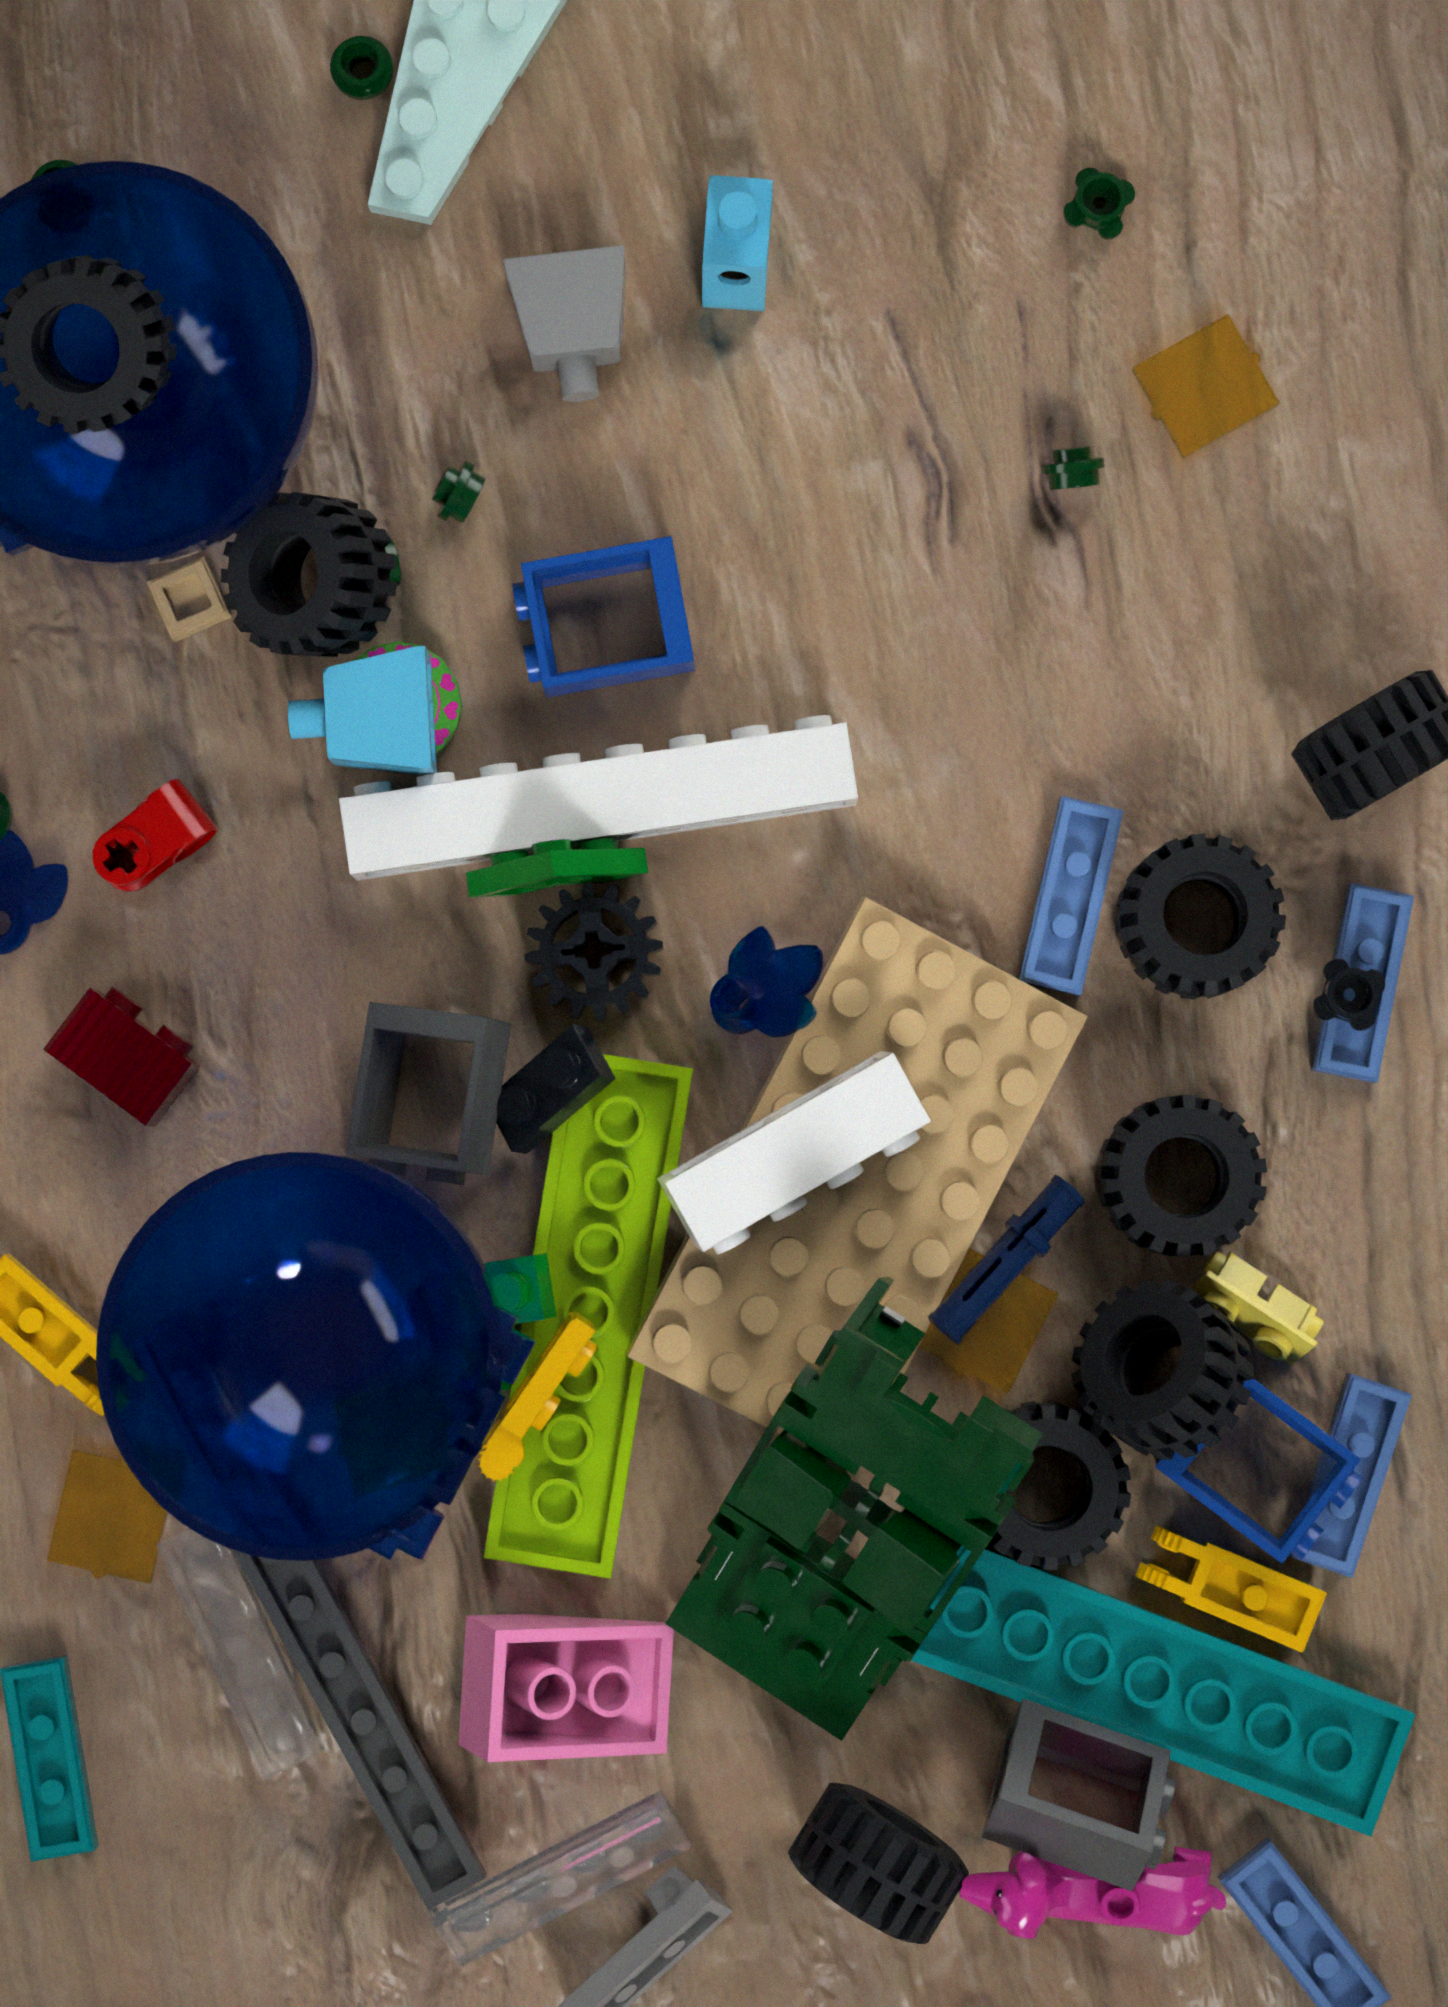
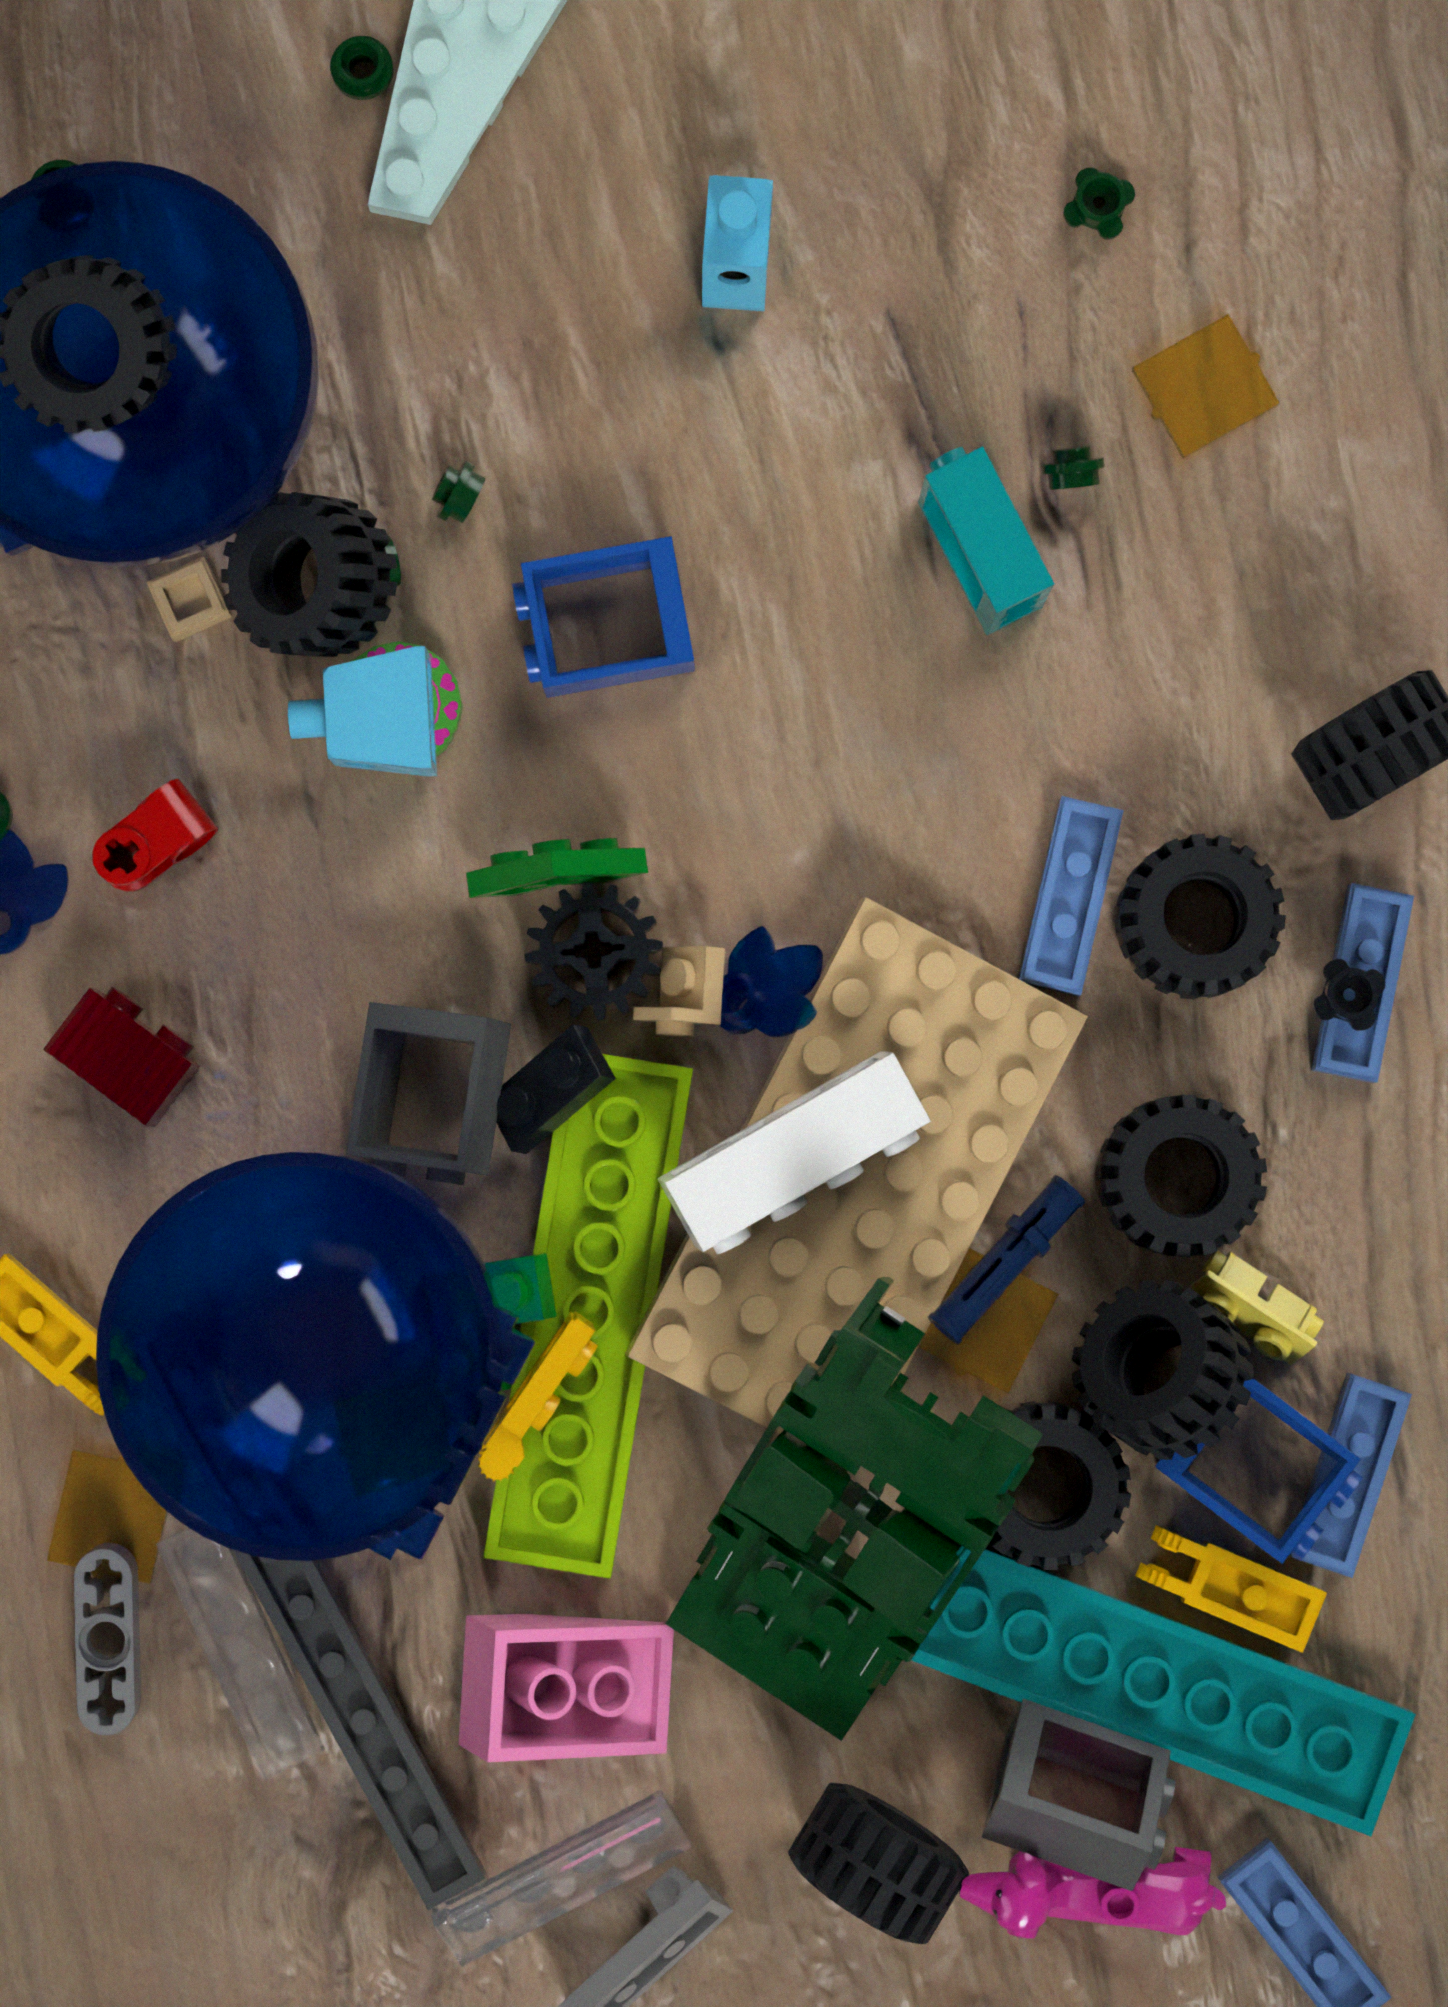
teal tile [0,1655,99,1862] -> none
white brick [339,715,858,881] -> none
light grey torso [503,245,627,402] -> none
none -> light grey beam [74,1543,141,1736]
none -> tan bracket [633,946,725,1037]
none -> teal window [918,446,1055,635]

